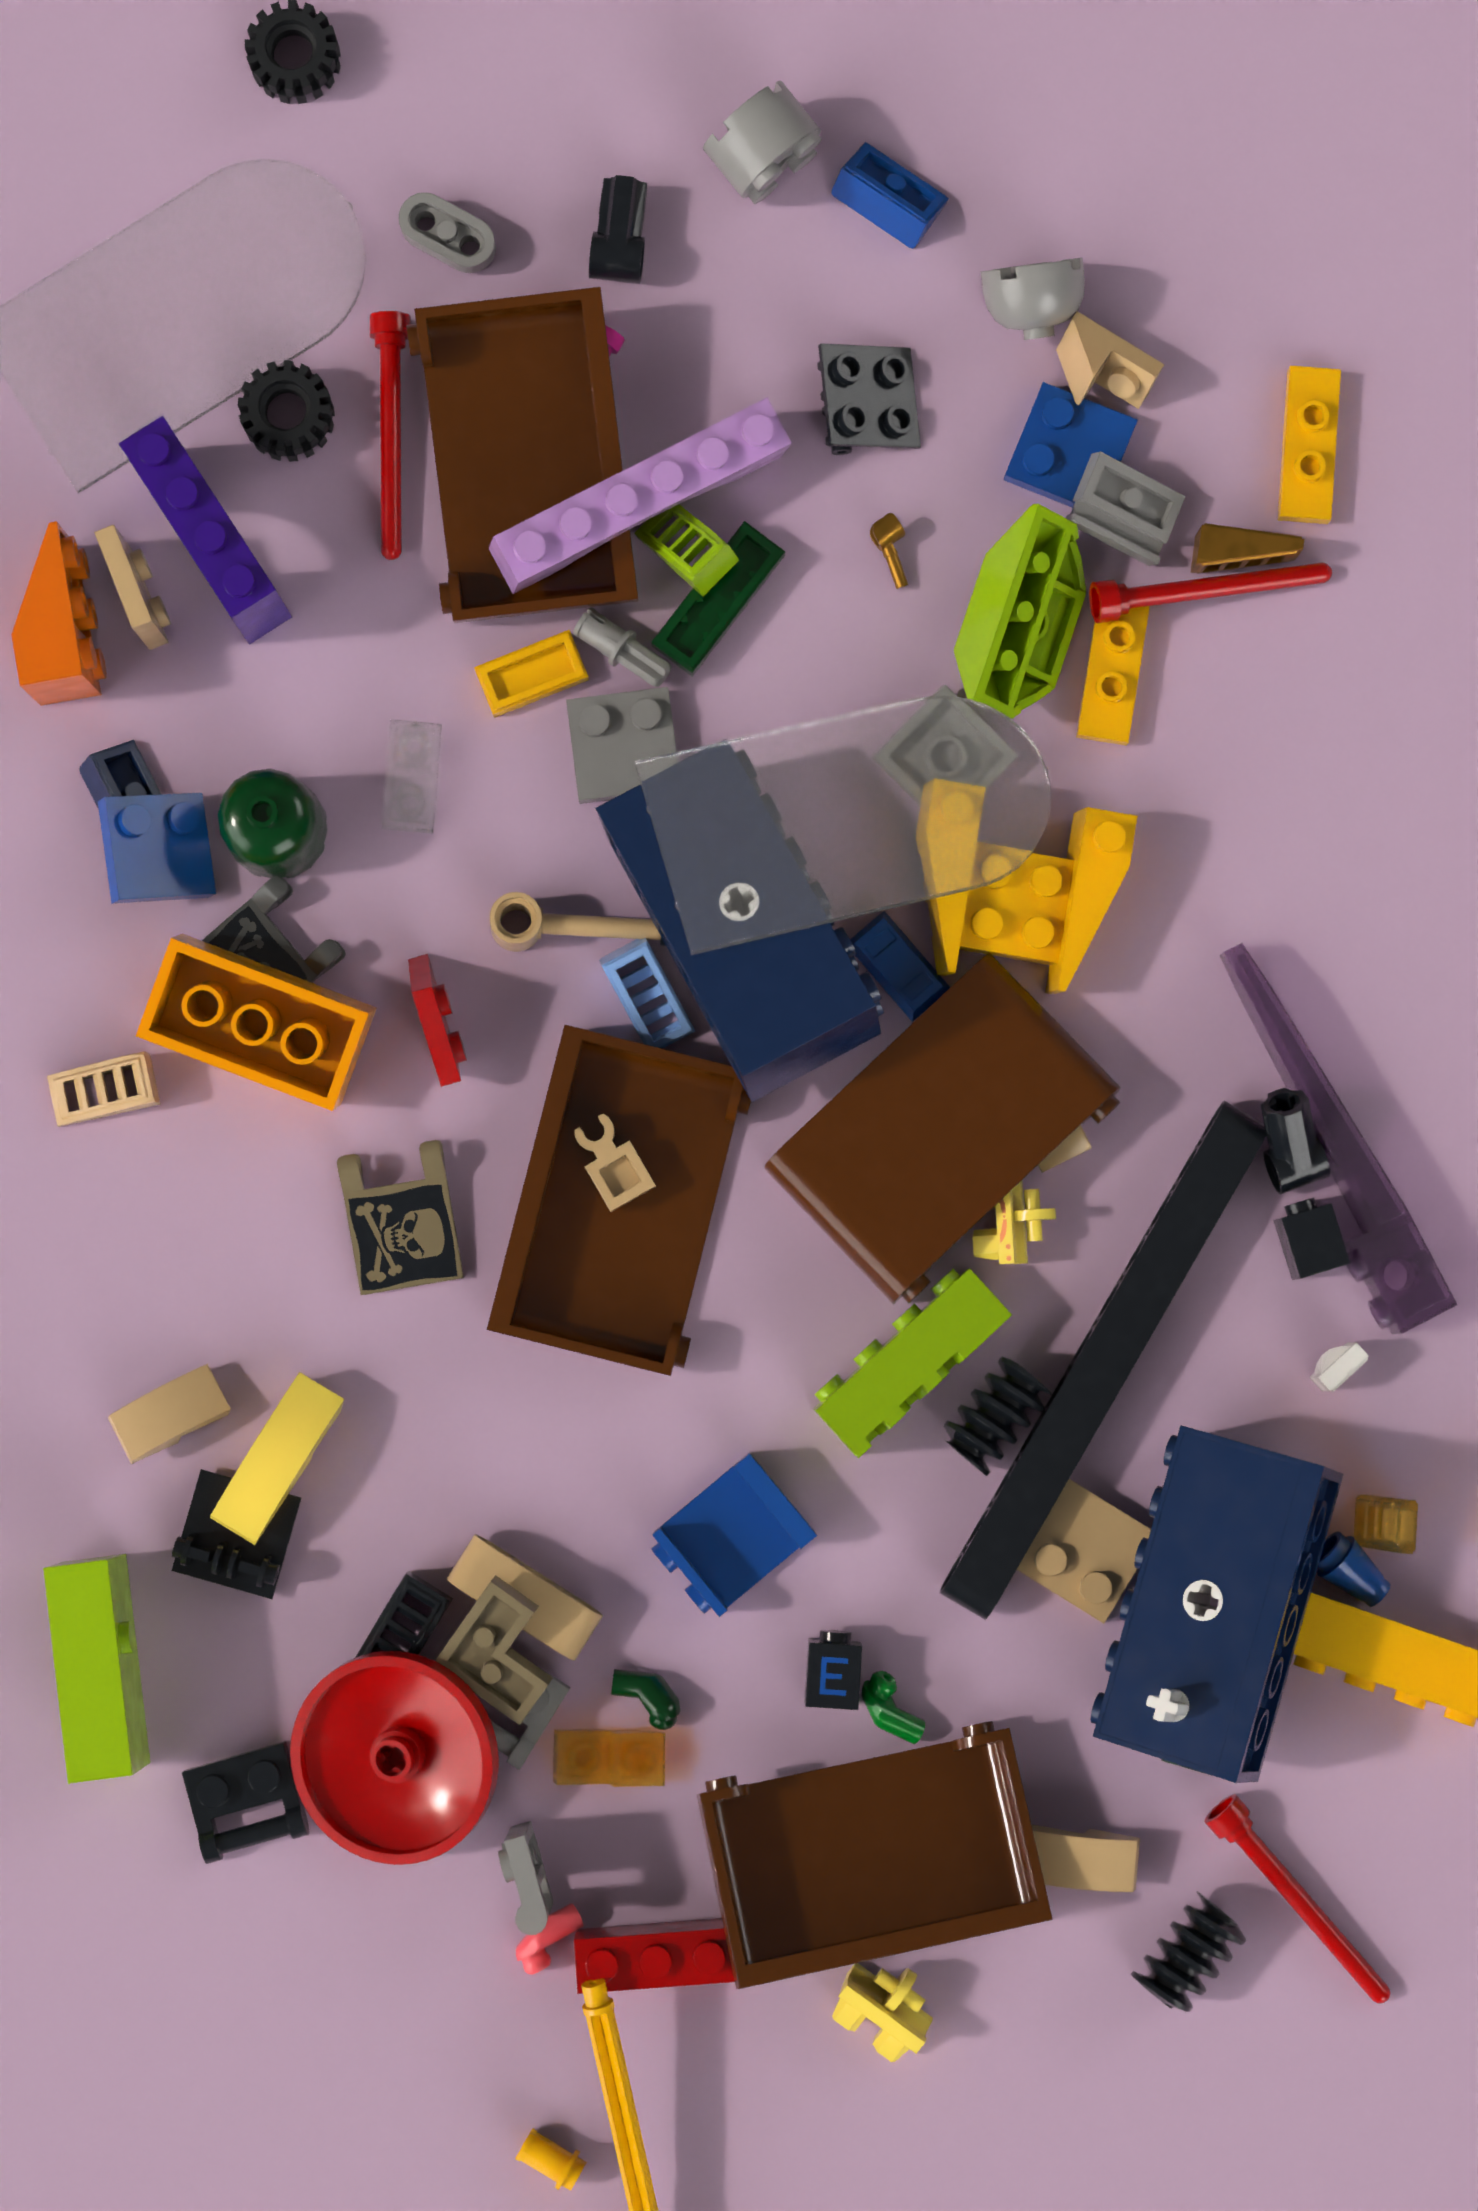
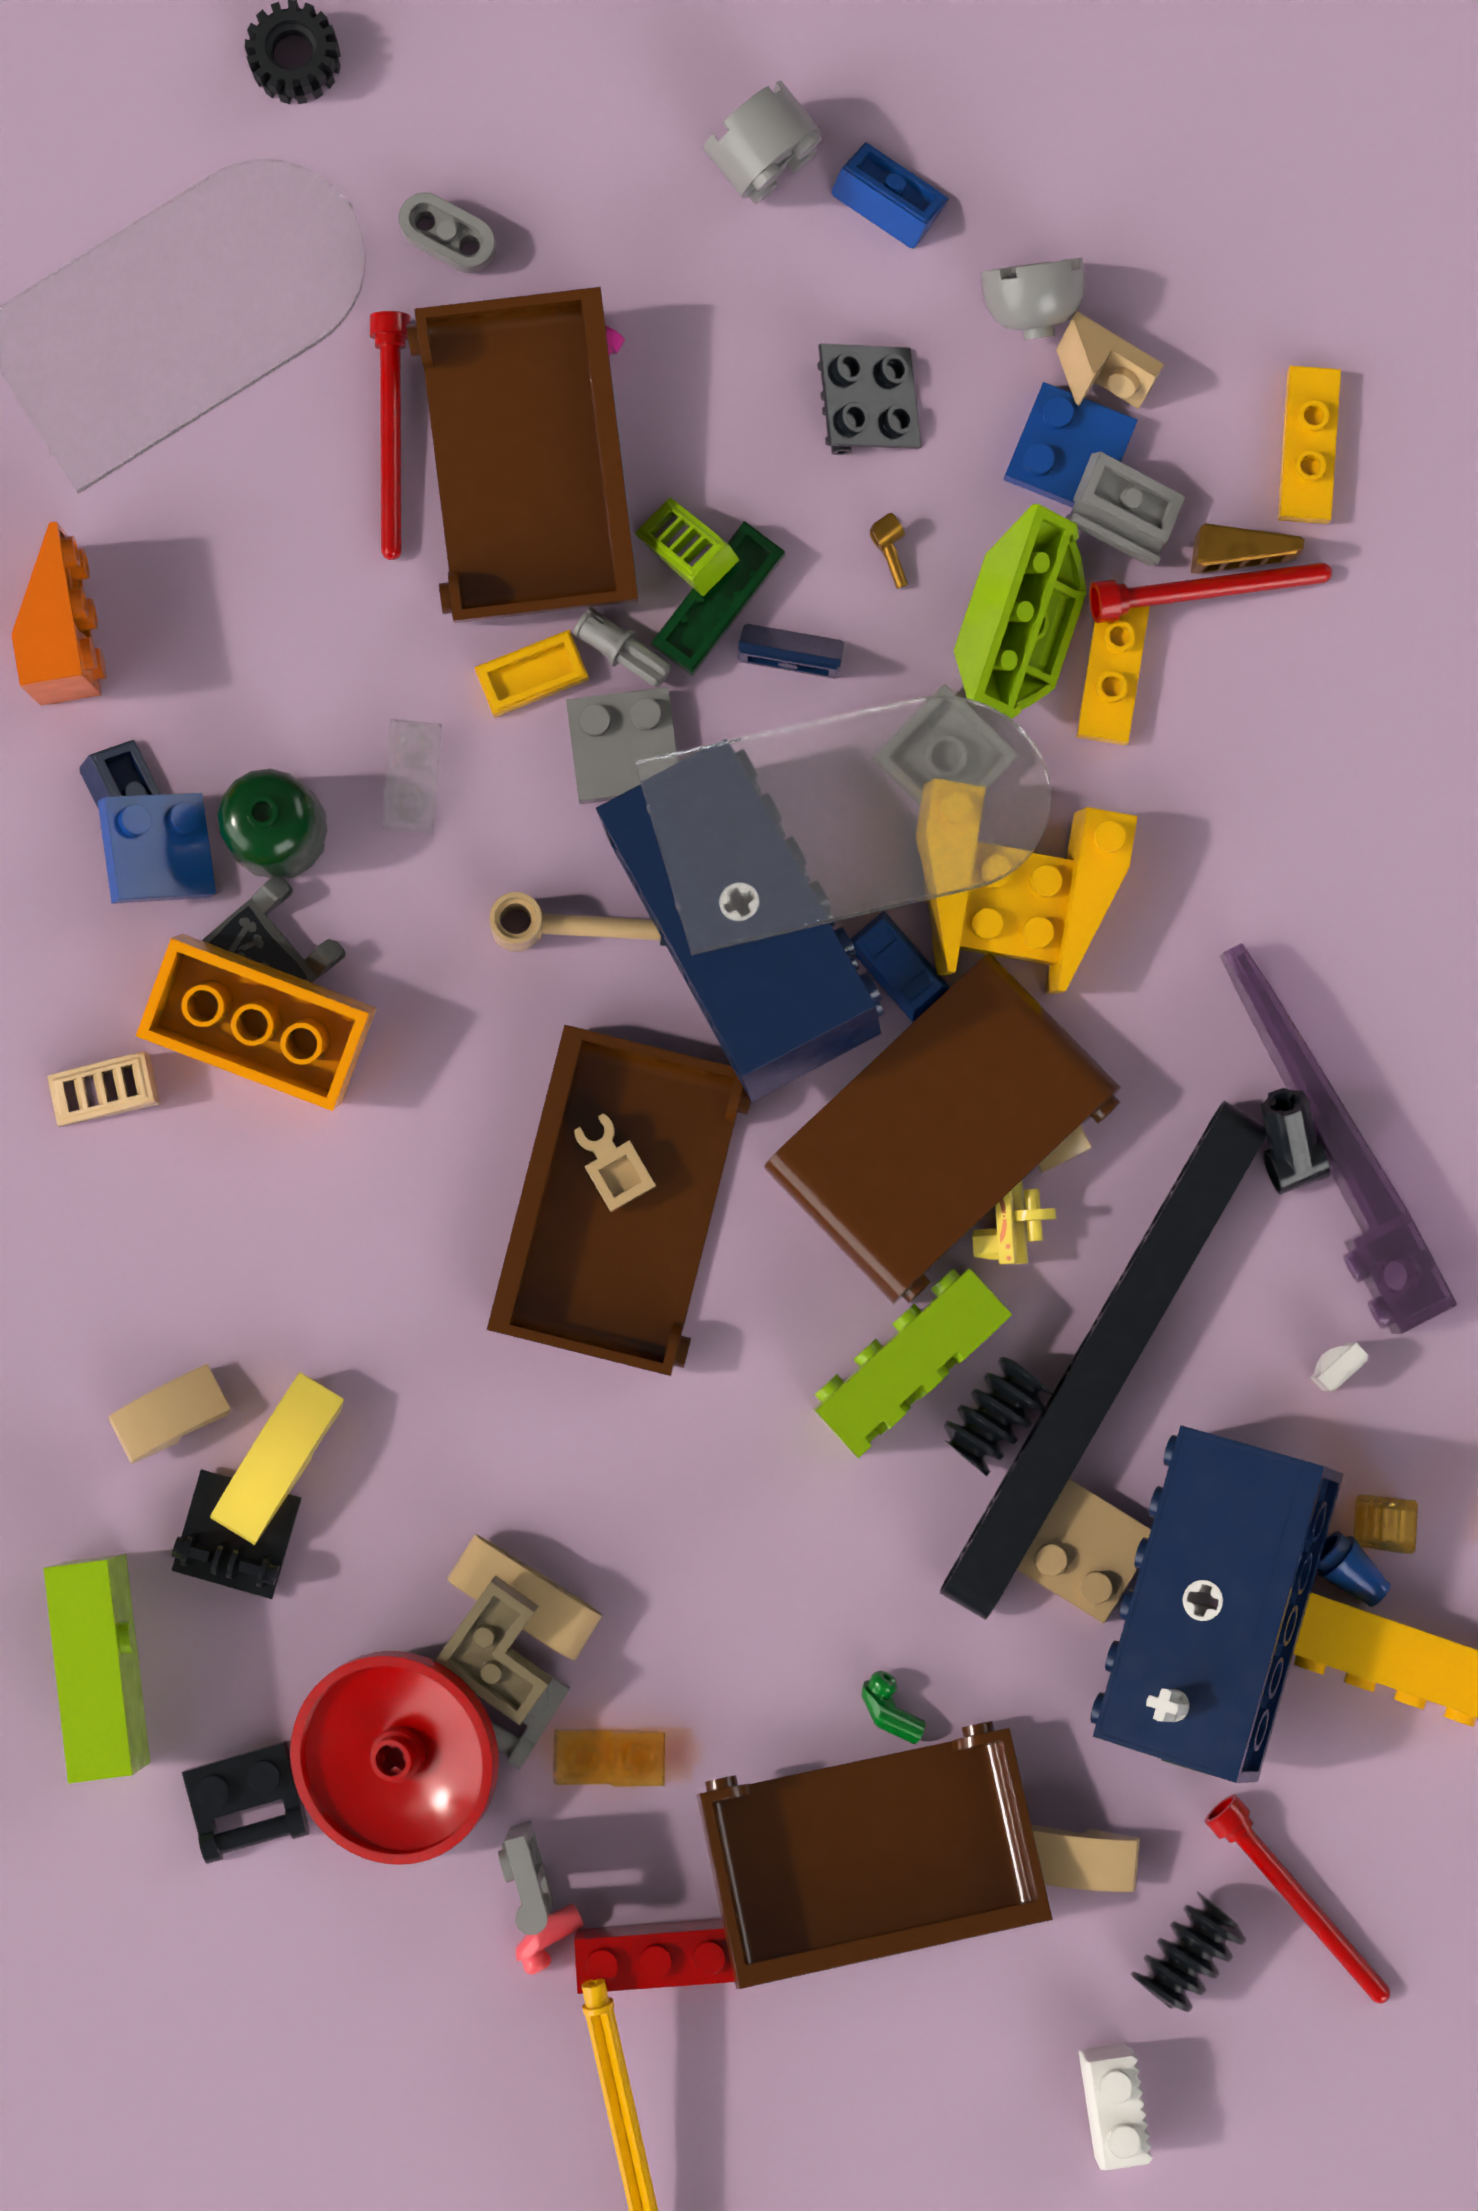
tan plate [94,525,171,650] -> none
dark purple arch [118,415,292,645] -> none
black tyre [238,360,335,462] -> none
flag [337,1140,464,1295] -> none
black slope [355,1571,453,1658] -> none
red wing [408,954,467,1087] -> none
lavender arch [489,397,792,594] -> none
yellow pin [515,2128,587,2191] -> none
black piece [589,175,647,284] -> none
light blue slope [599,938,695,1049] -> none
dark green arm [611,1669,681,1730] -> none
blue panel [651,1452,817,1617] -> none
black brick [804,1630,862,1710] -> none
light yellow hips [832,1963,933,2062] -> none
black brick [1273,1197,1351,1280] -> none
none -> dark blue slope [738,624,844,679]
none -> white brick [1079,2043,1153,2170]

